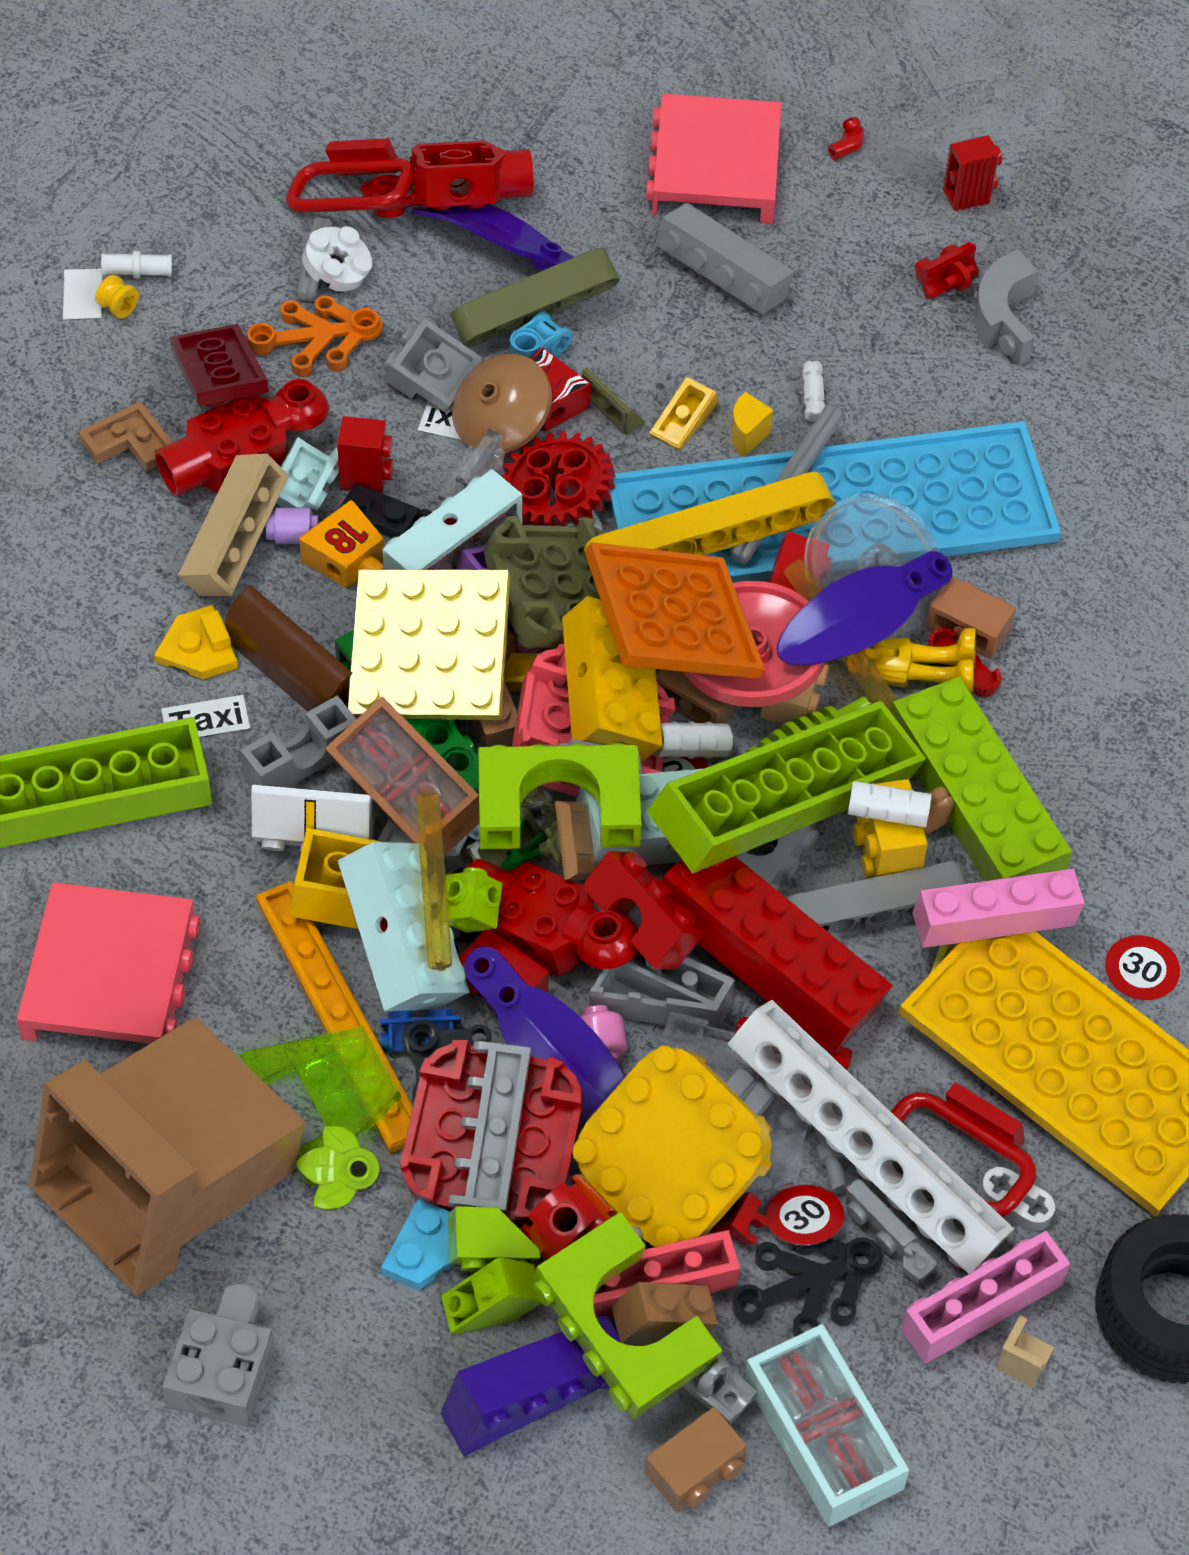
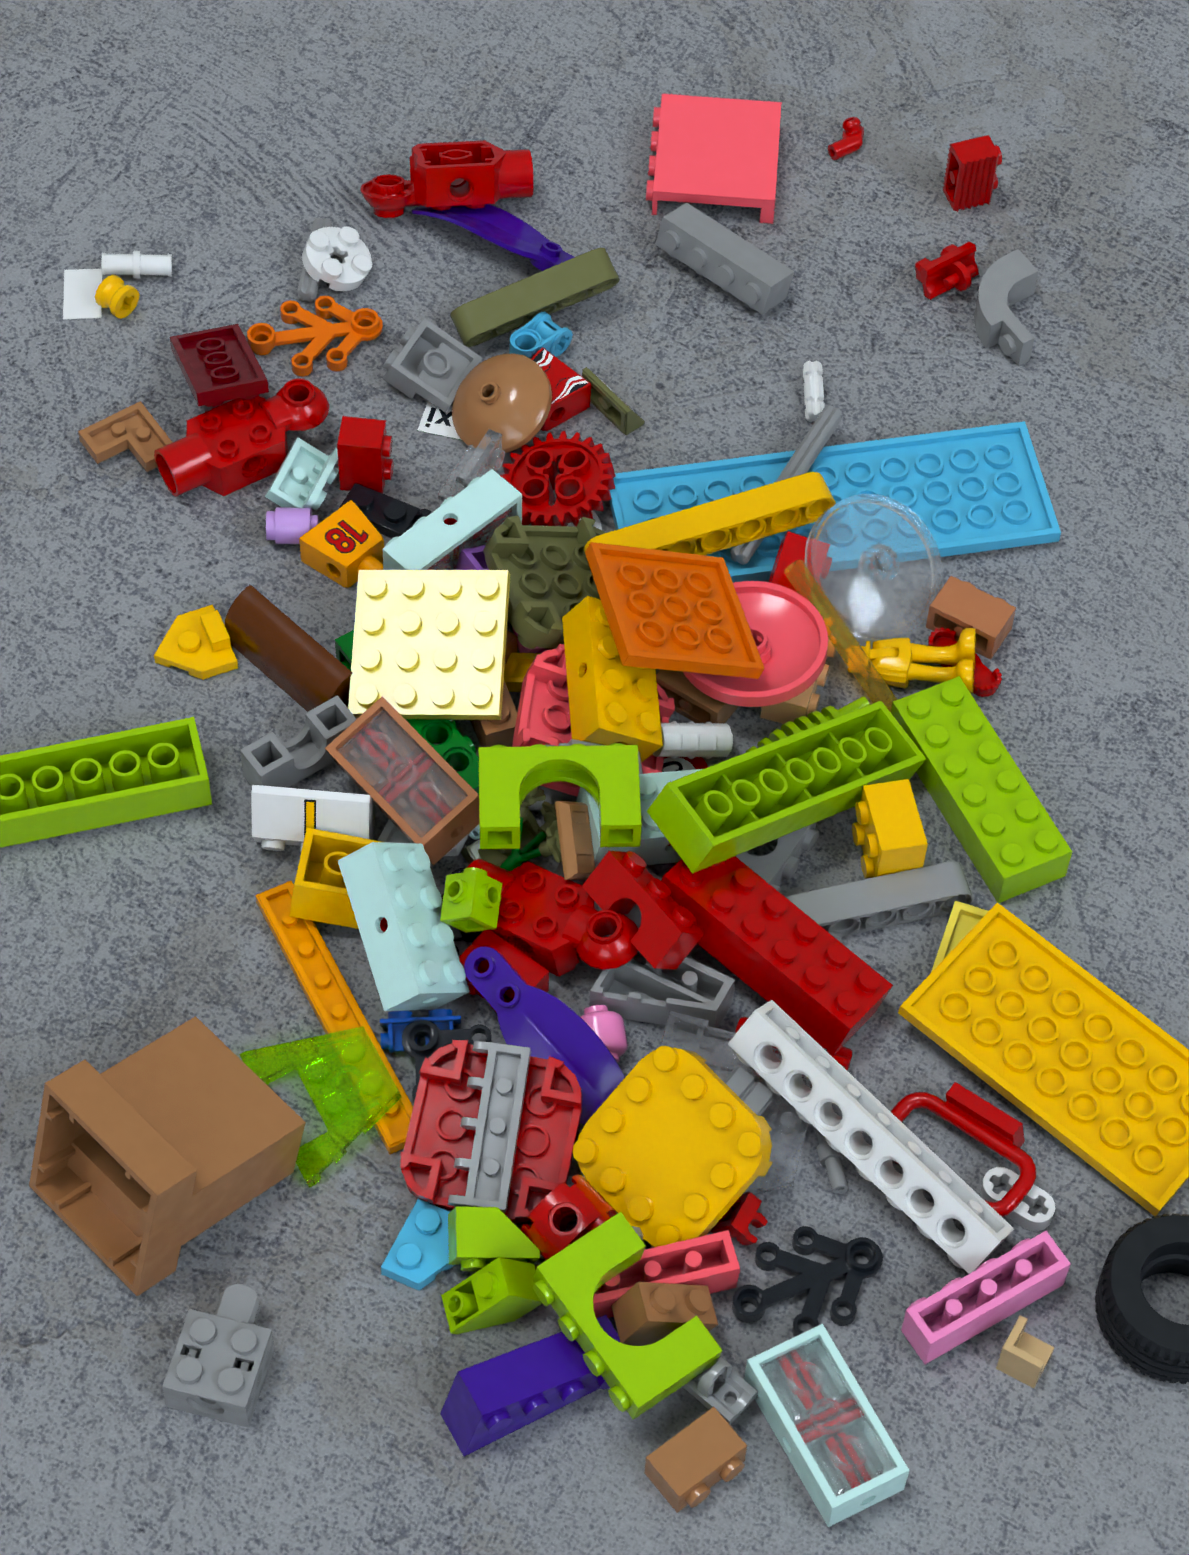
coral panel [17,882,201,1044] -> none
white sticker [161,695,250,737] -> none
tan brick [178,454,289,596] -> none
red bar [286,138,414,213] -> none
lime plate [296,1126,379,1209] -> none
clear yellow axle [416,790,452,971] -> none
yellow slope [649,376,719,451] -> none
yellow brick [731,392,773,457] -> none
sticker [765,1185,844,1245] -> none
dark purple plant [777,551,952,666] -> none
light grey hinge [845,1180,938,1285] -> none
white axle [848,781,932,828] -> none
bright pink brick [913,869,1085,948] -> none
medium nougat arm [923,787,954,835] -> none
sticker [1105,935,1180,1000] -> none

